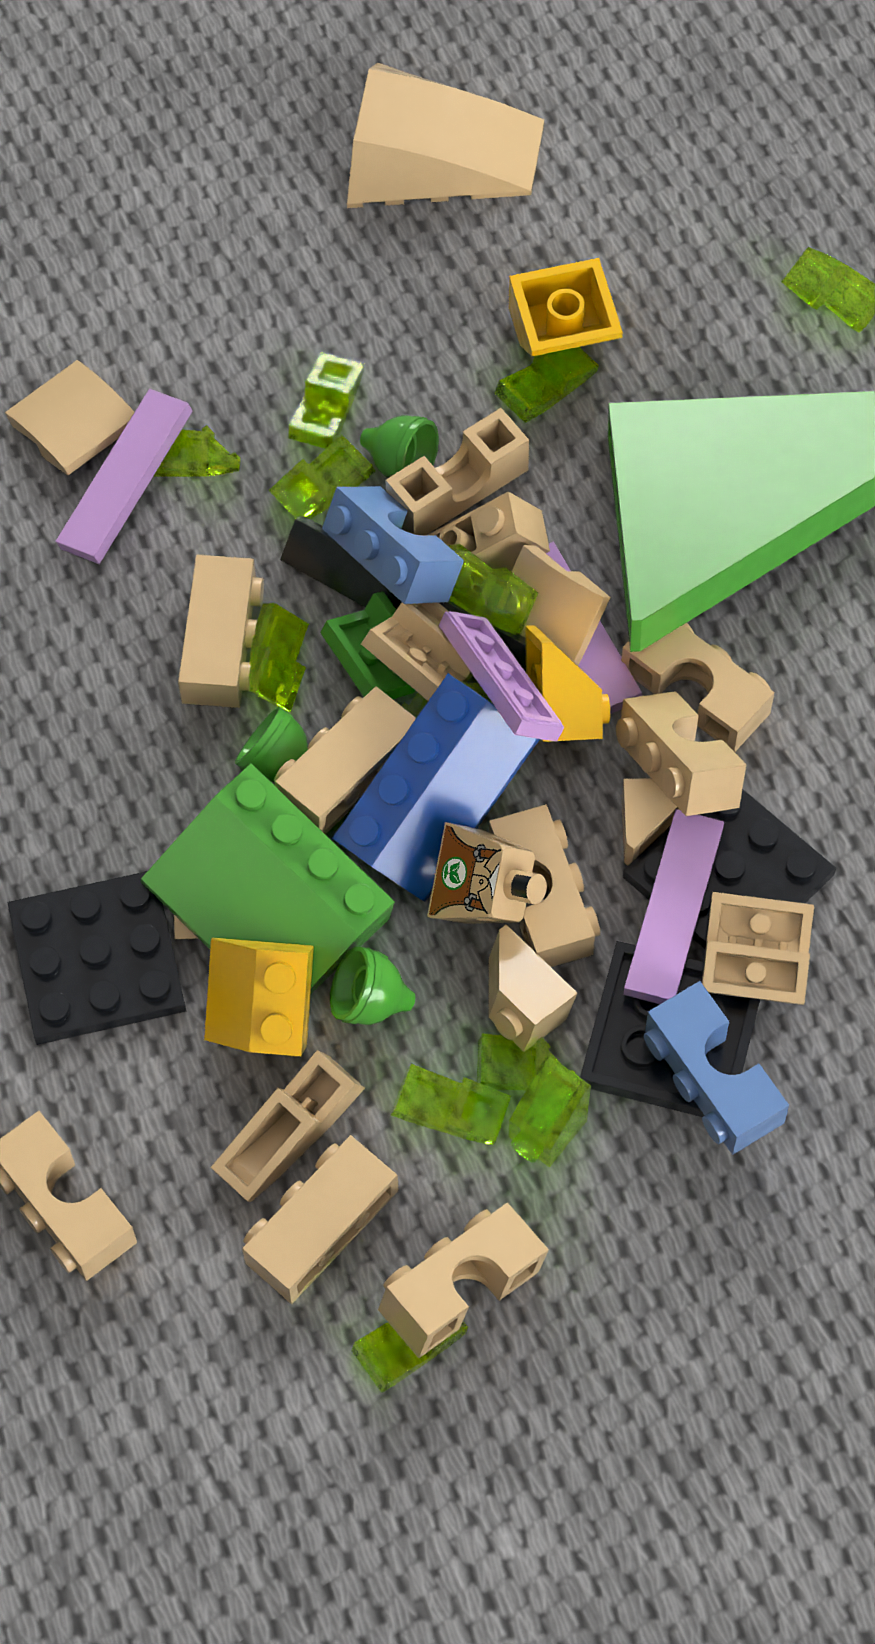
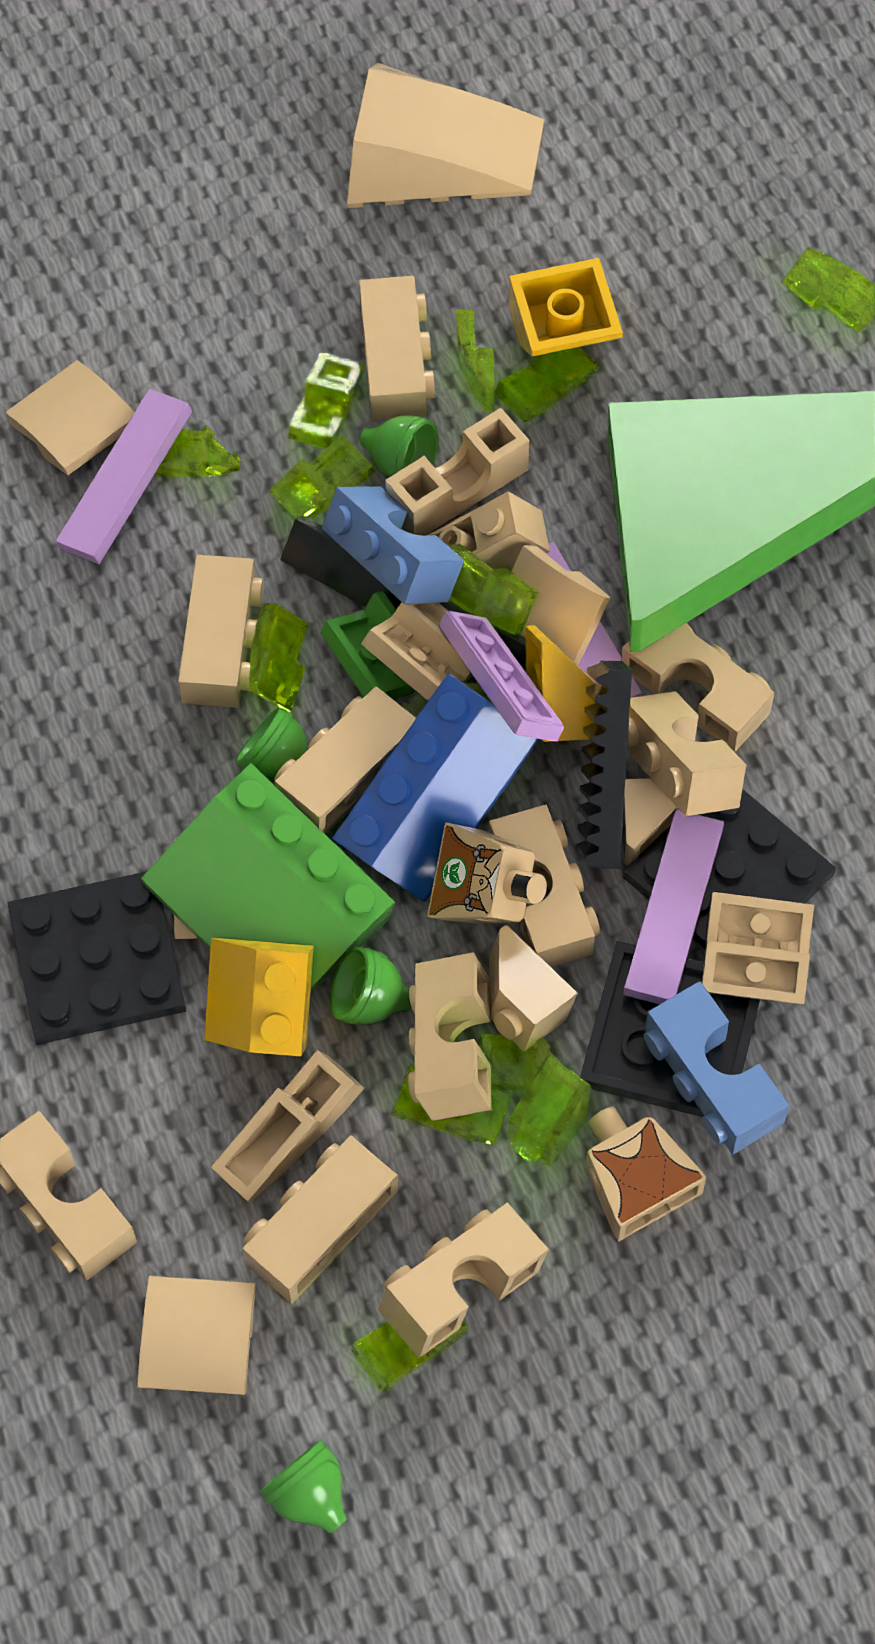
none -> tan slope [137,1276,256,1395]
none -> bright green helmet [258,1440,347,1533]
none -> tan brick [359,276,435,421]
none -> tan arch [408,952,491,1121]
none -> clear neon green slope [456,309,495,412]
none -> black gear [576,660,632,869]
none -> torso [586,1107,706,1242]

